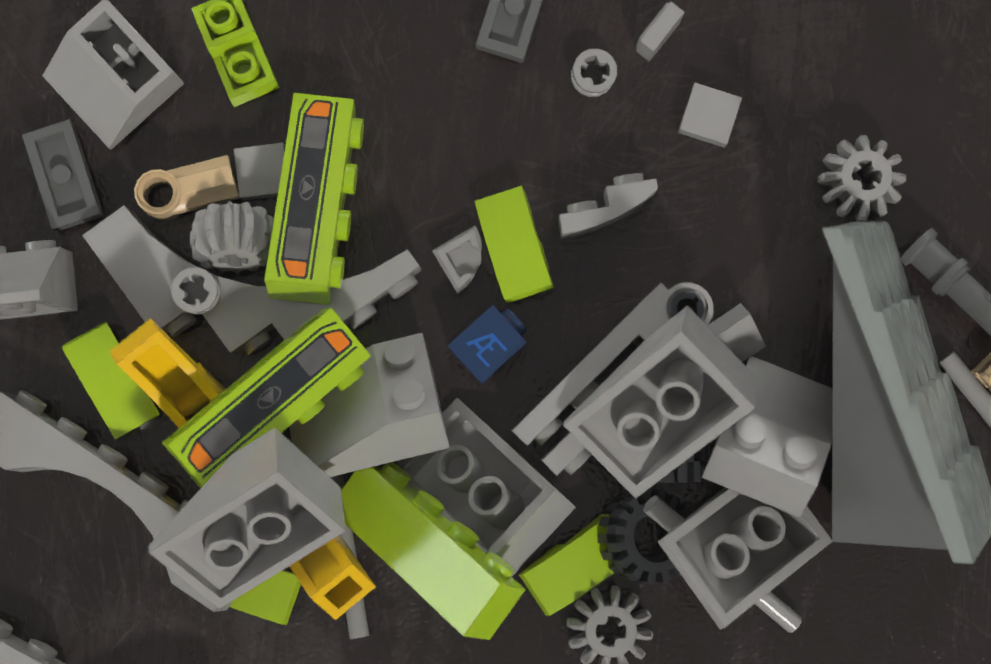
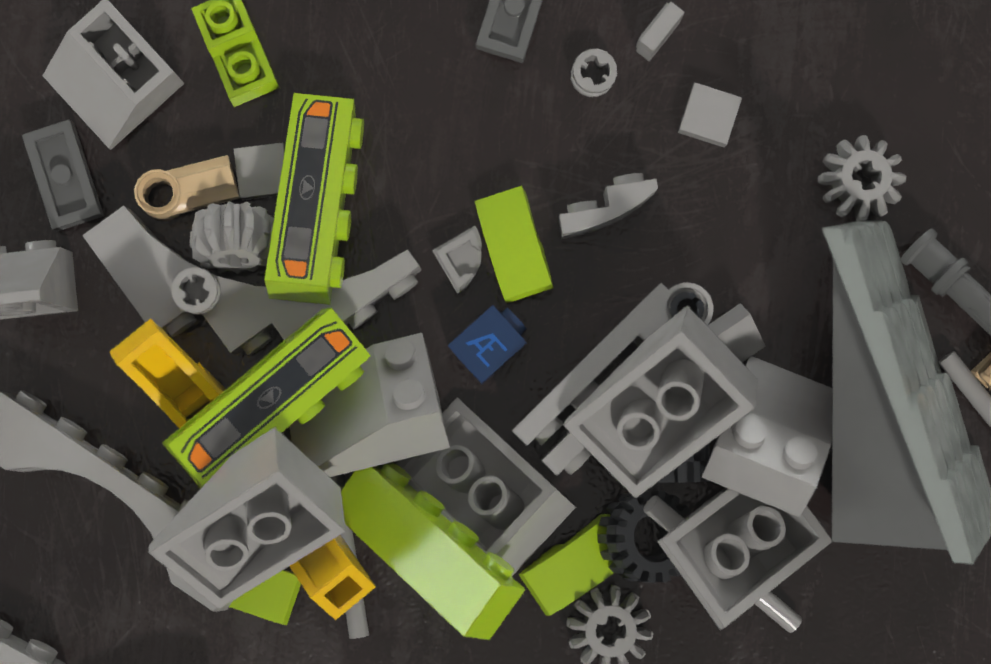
lime slope [61,321,159,439] -> none

